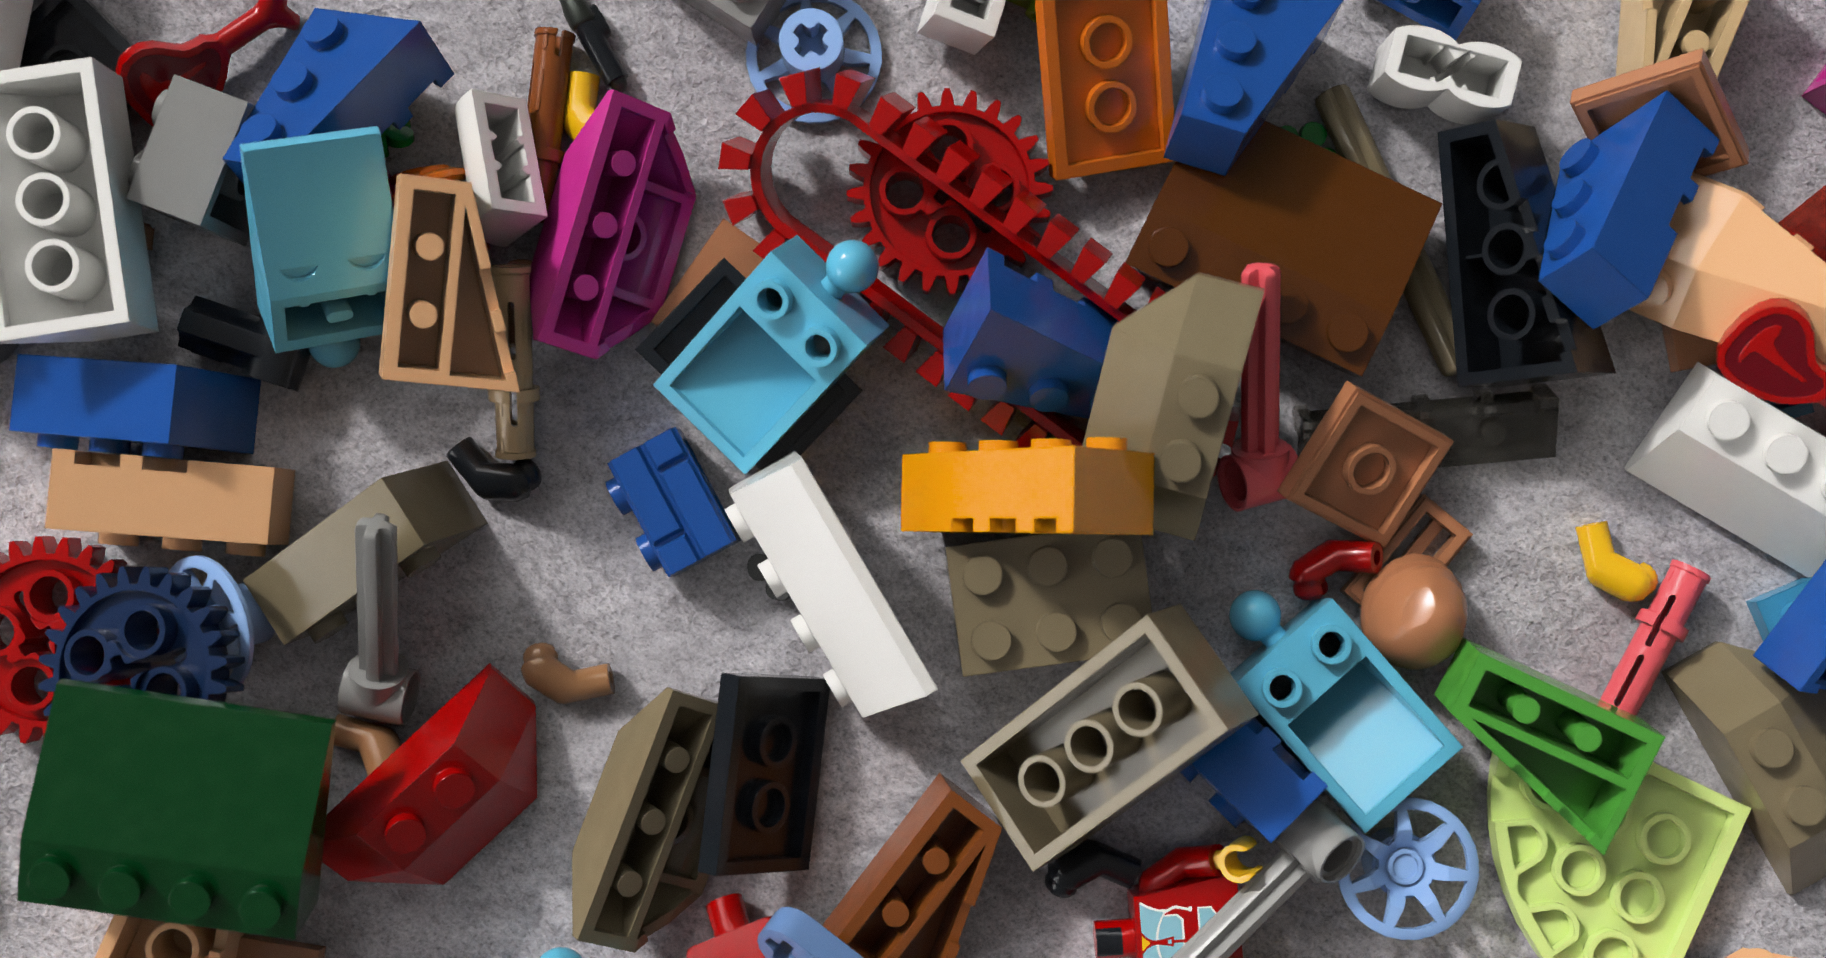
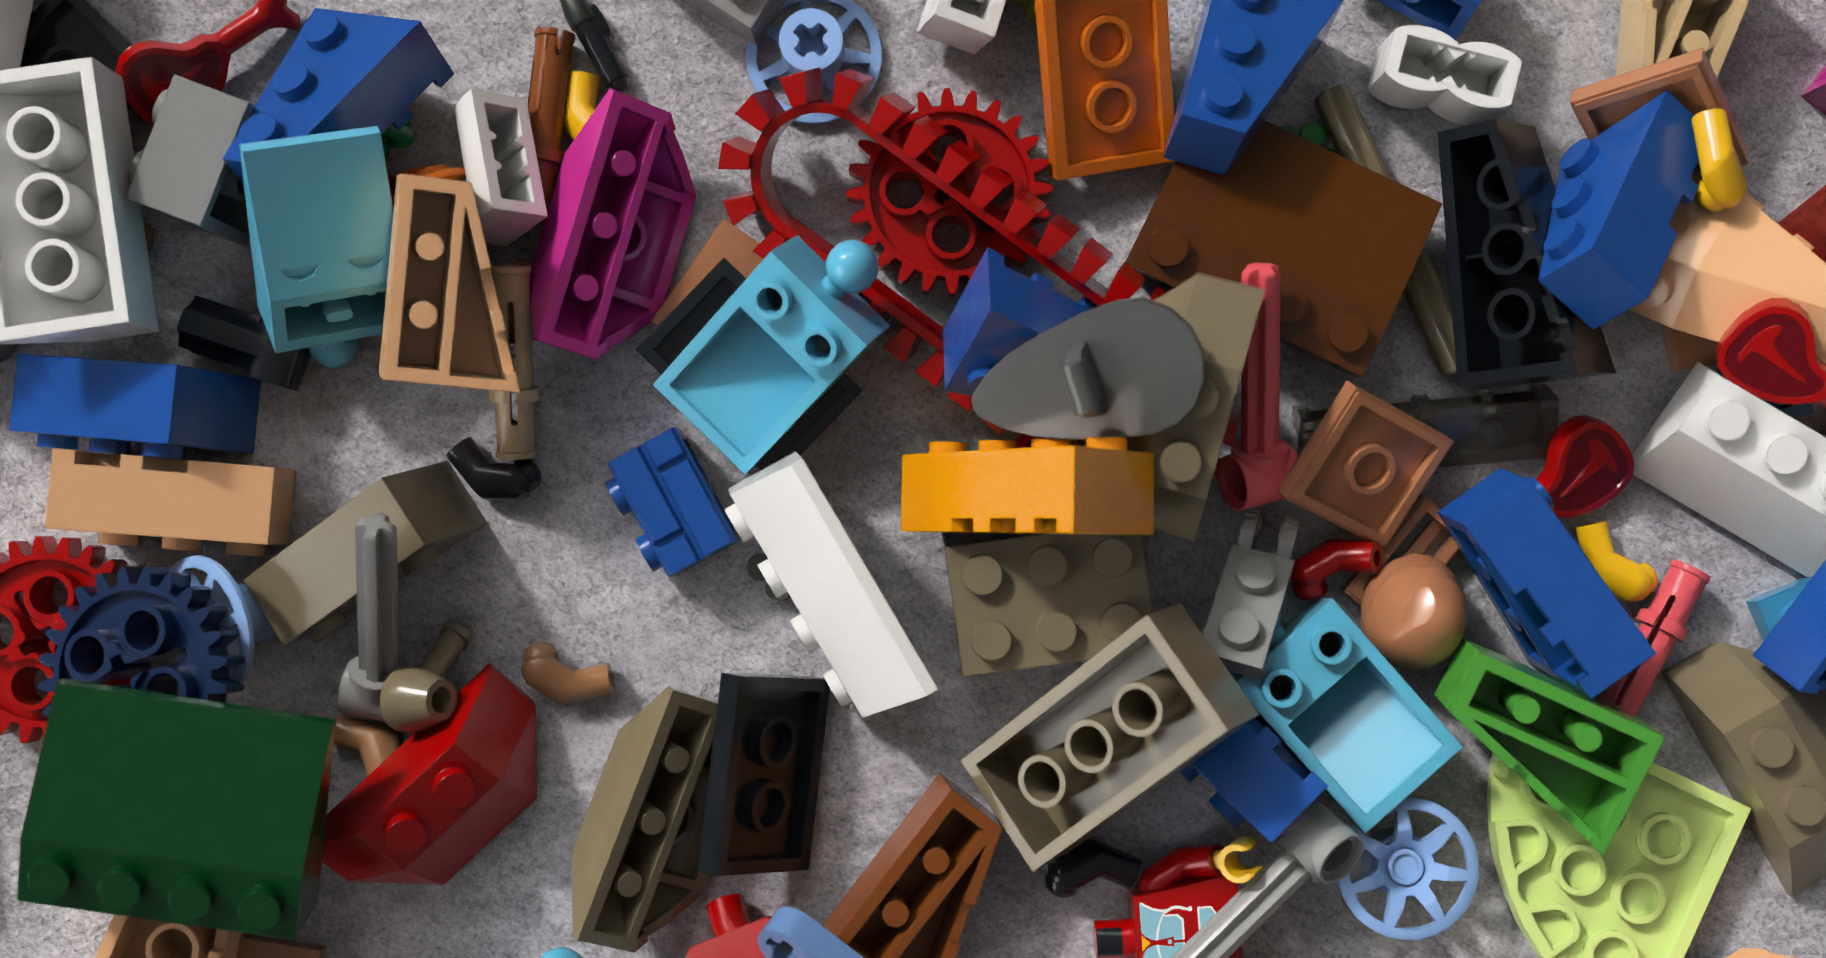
none -> dark tan bar [380,621,473,732]
none -> dark grey shield [972,298,1206,439]
none -> light grey hinge [1203,507,1302,680]
none -> blue wedge [1437,468,1656,699]
none -> piece [1536,415,1634,518]
none -> yellow arm [1691,109,1748,212]

